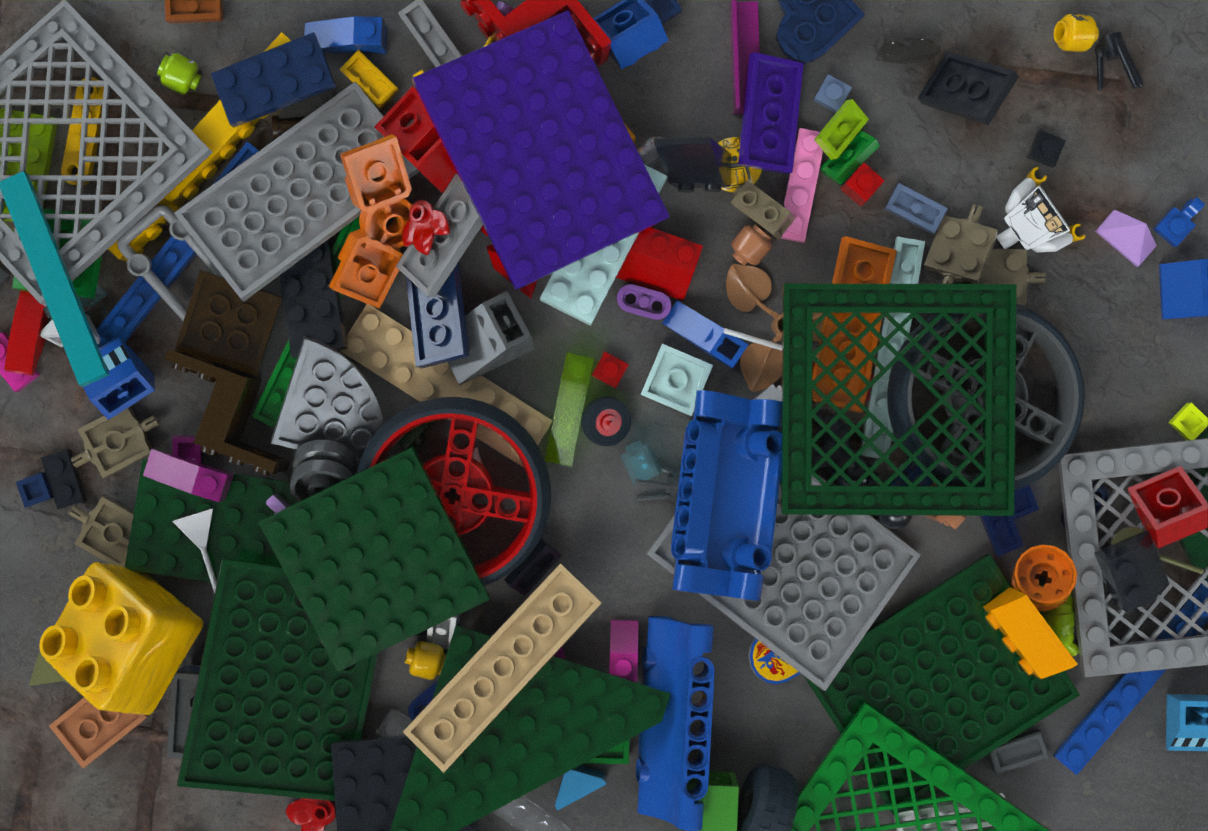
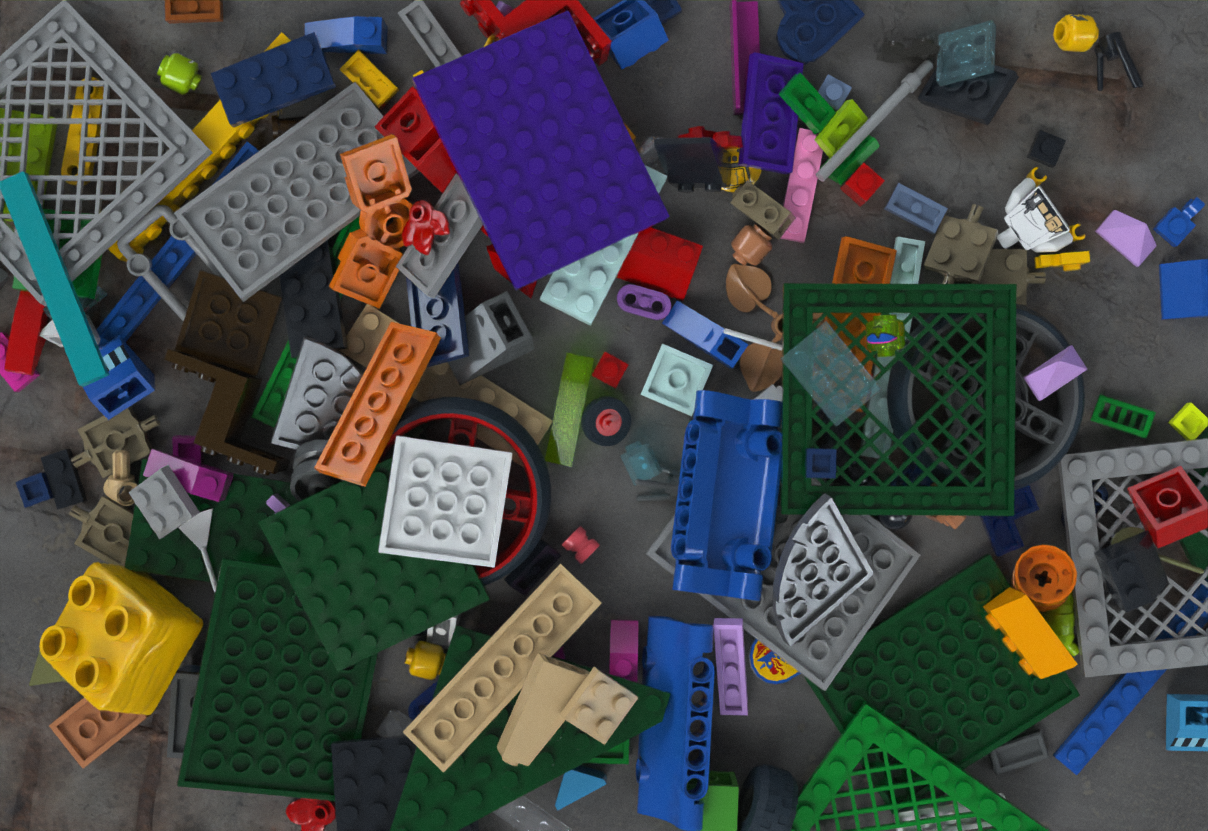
none -> tan axle [103,450,138,506]
none -> light grey plate [128,465,200,539]
none -> orange plate [314,322,441,487]
none -> white plate [378,435,512,567]
none -> tan slope [497,652,590,766]
none -> tan plate [560,667,639,745]
none -> coral wheel [561,525,600,564]
none -> red slope [678,126,743,150]
none -> lavender plate [713,618,748,715]
none -> flat silver plate [773,493,874,647]
none -> green plate [779,73,836,134]
none -> clear light blue plate [780,321,882,426]
none -> dark blue plate [805,448,837,478]
none -> light grey bar [816,60,933,182]
none -> clear neon green head [866,315,905,357]
none -> clear light blue tile [936,20,996,86]
none -> lavender slope [1023,345,1087,401]
none -> yellow plate [1034,251,1090,271]
none -> green slope [1090,394,1156,439]

